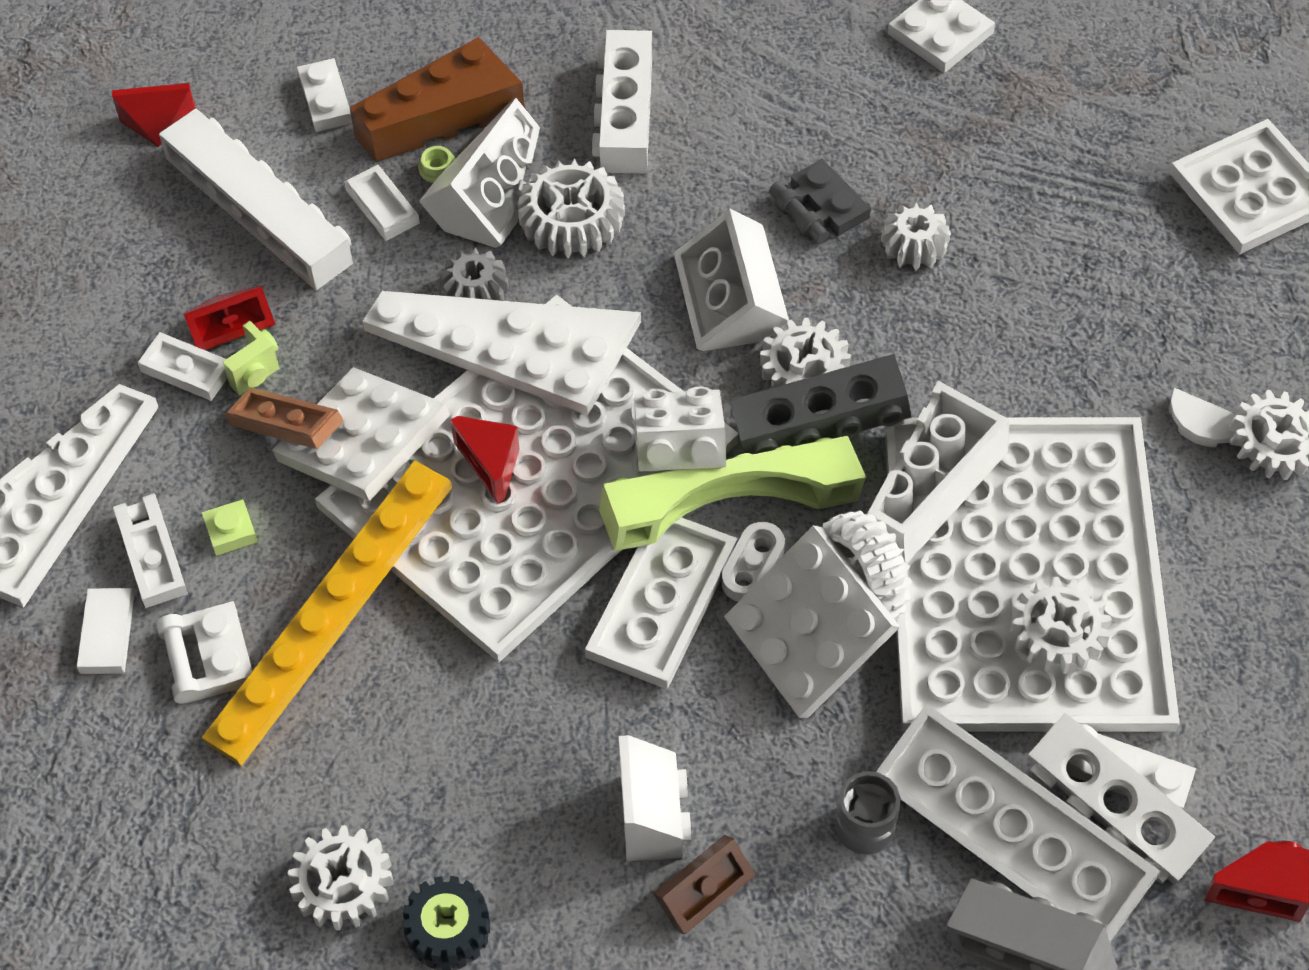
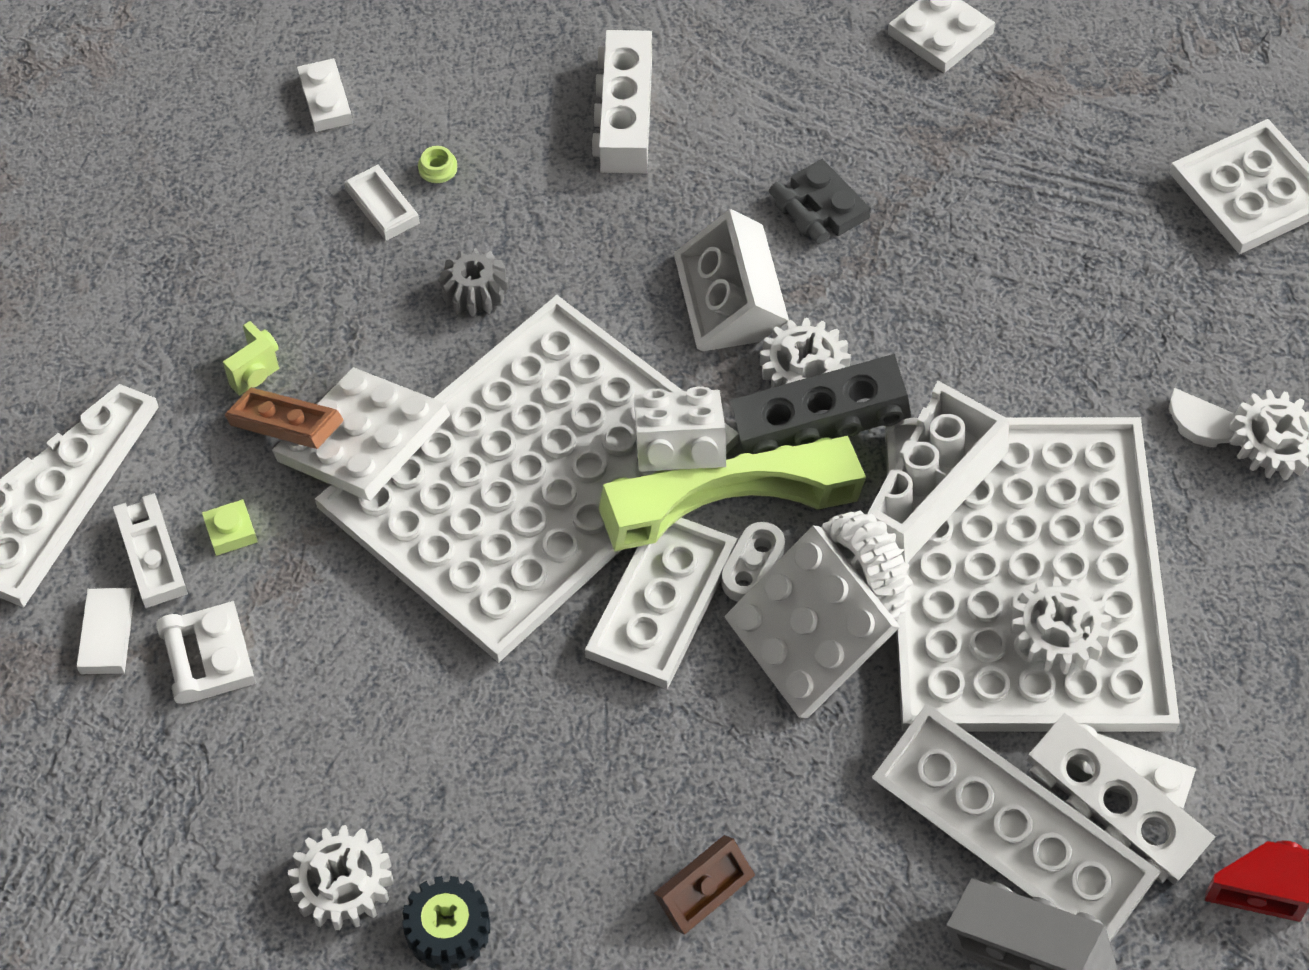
red slope [112,83,196,147] -> none
white plate [138,332,227,401] -> none
white brick [159,109,353,291] -> none
red slope [183,285,276,350] -> none
yellow plate [202,460,452,767] -> none
dark orange wedge [349,37,525,162] -> none
white wing [363,291,641,416] -> none
white wedge [419,98,540,248] -> none
red slope [450,416,520,504] -> none
white gear [517,158,625,259] -> none
white slope [619,735,691,862] -> none
flat silver wheel [835,771,901,855] -> none
white gear [881,201,951,271] -> none

